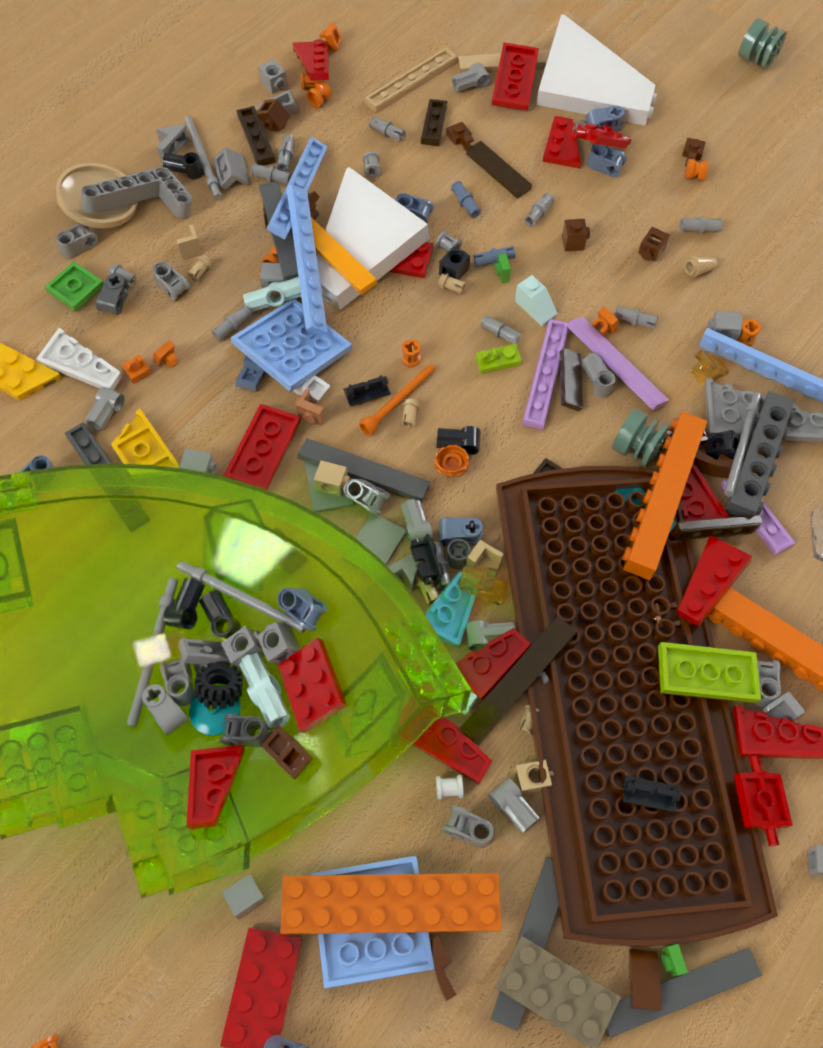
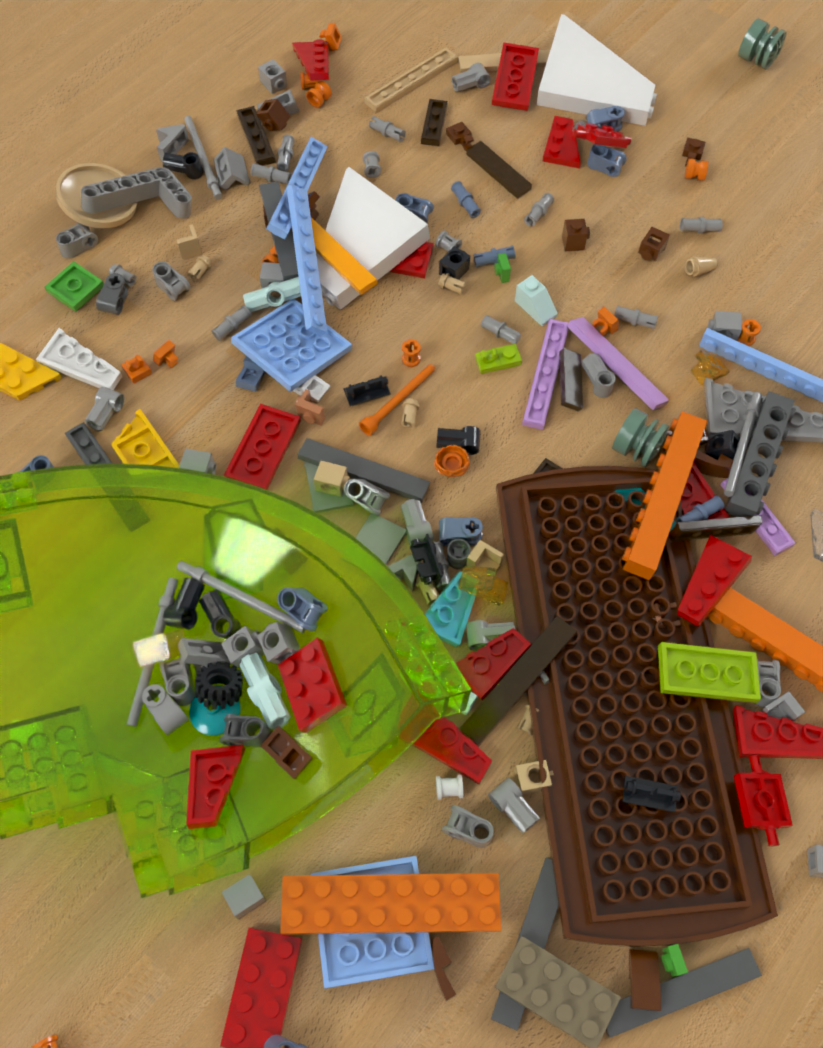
none -> sand blue pin [677,496,724,522]

